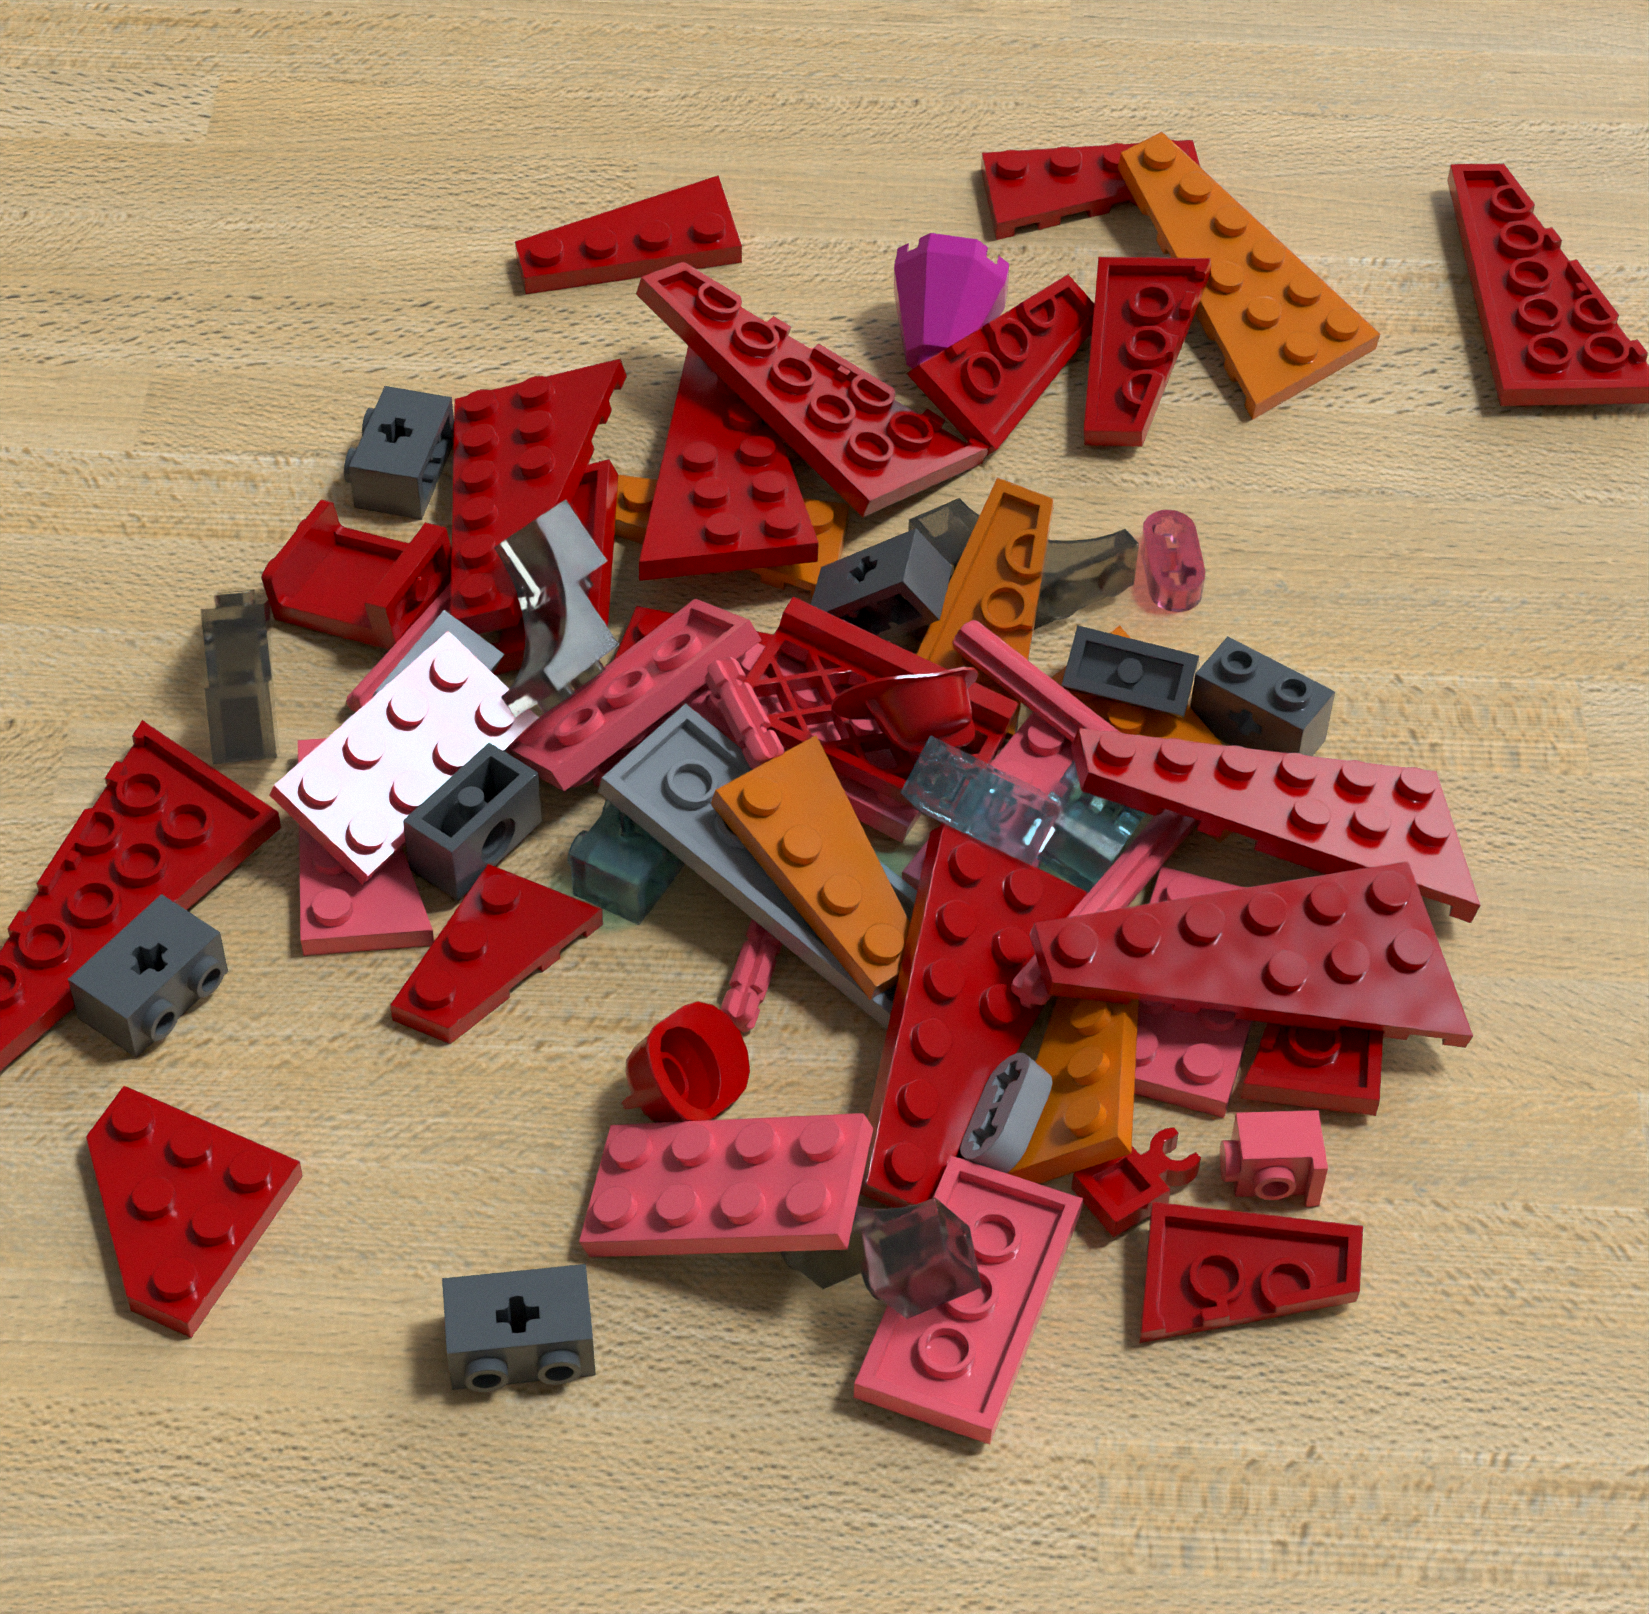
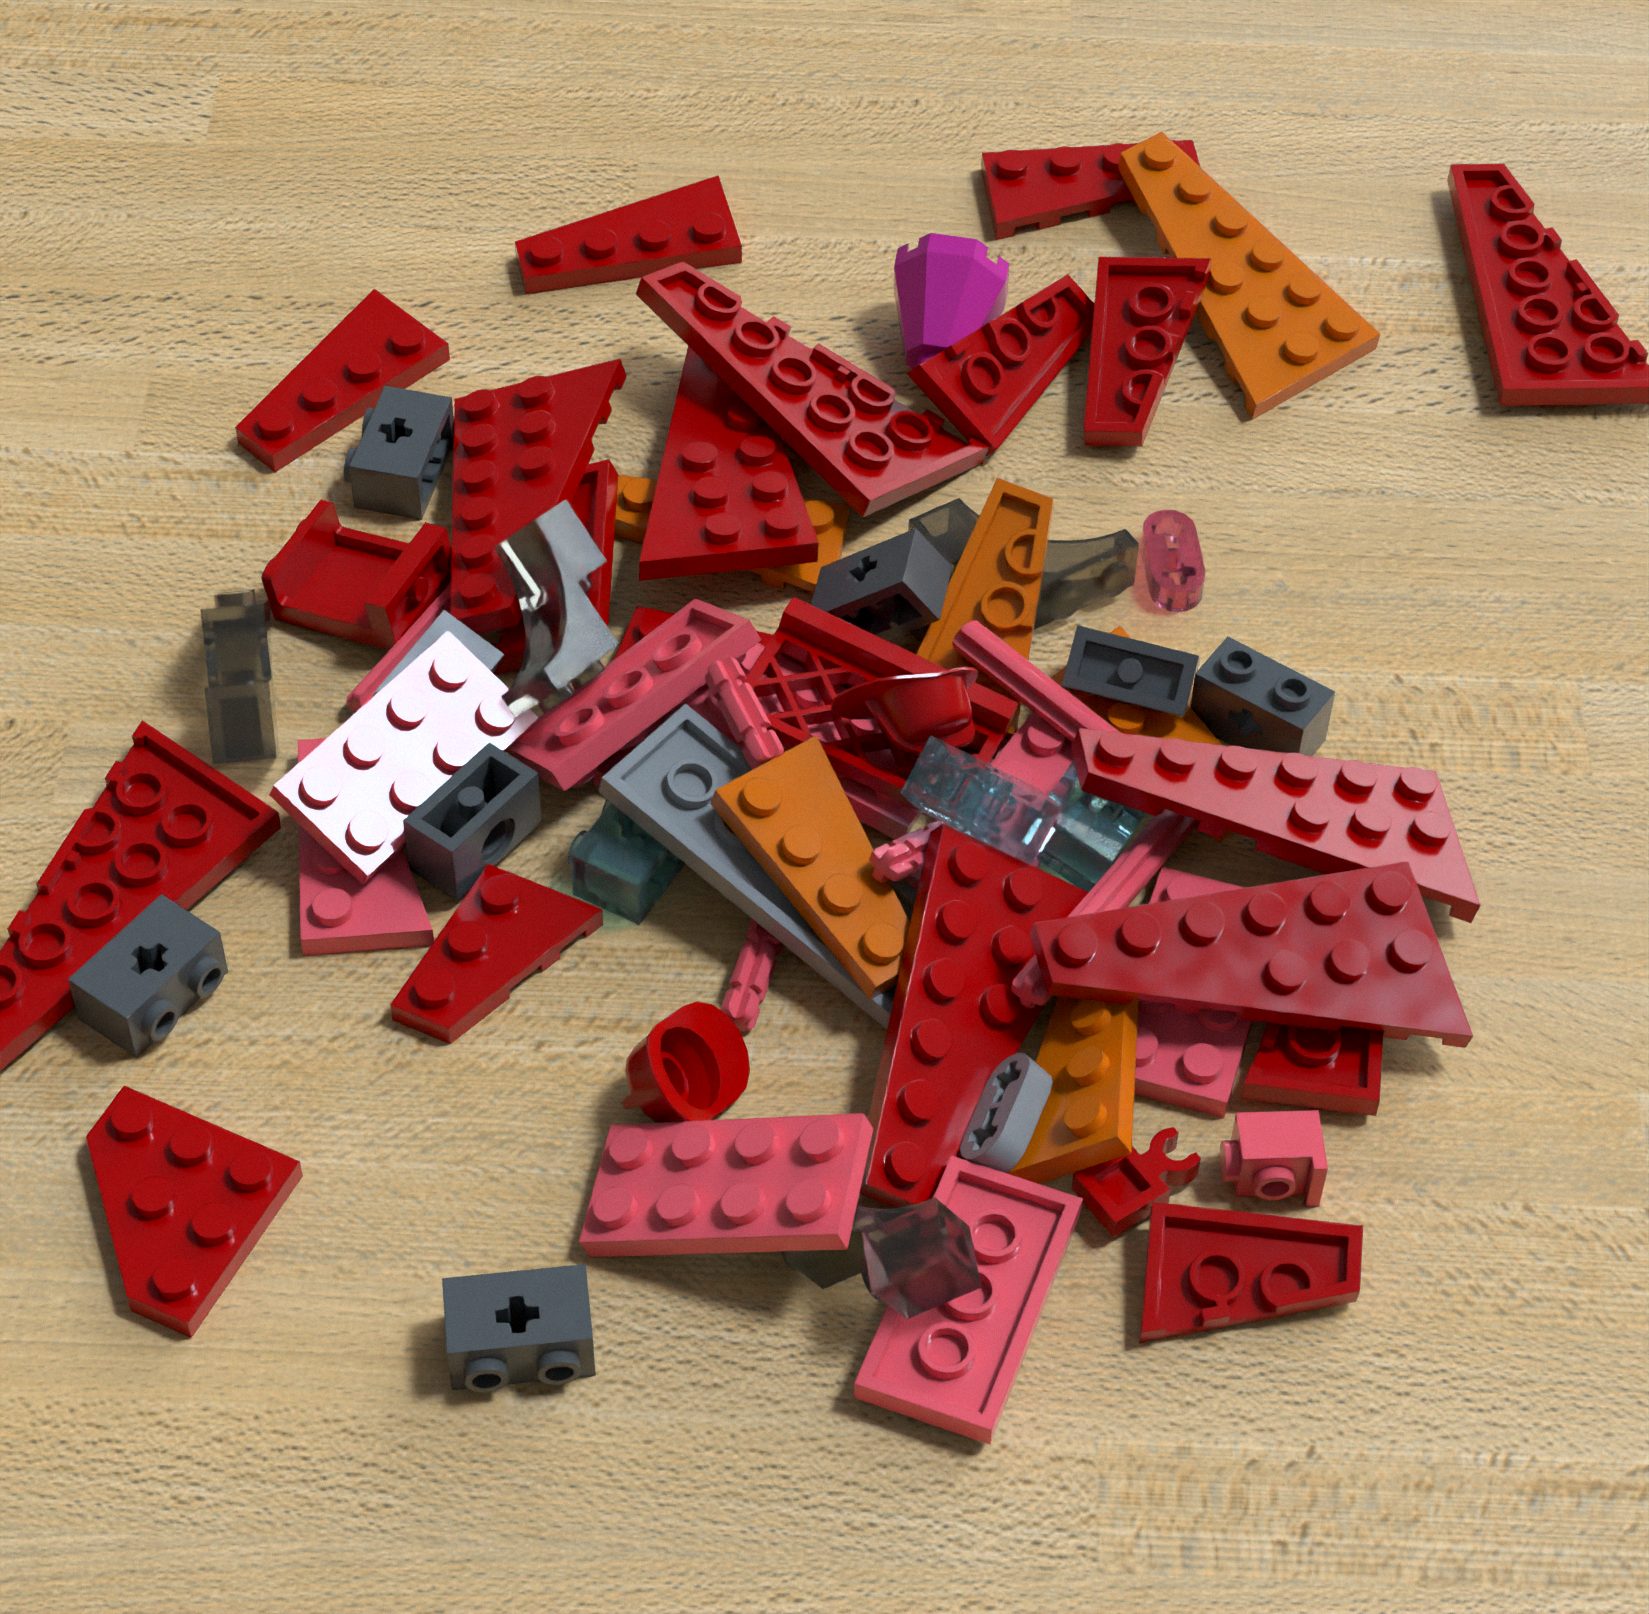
none -> red wing [235,289,450,472]
none -> coral axle [869,819,961,883]

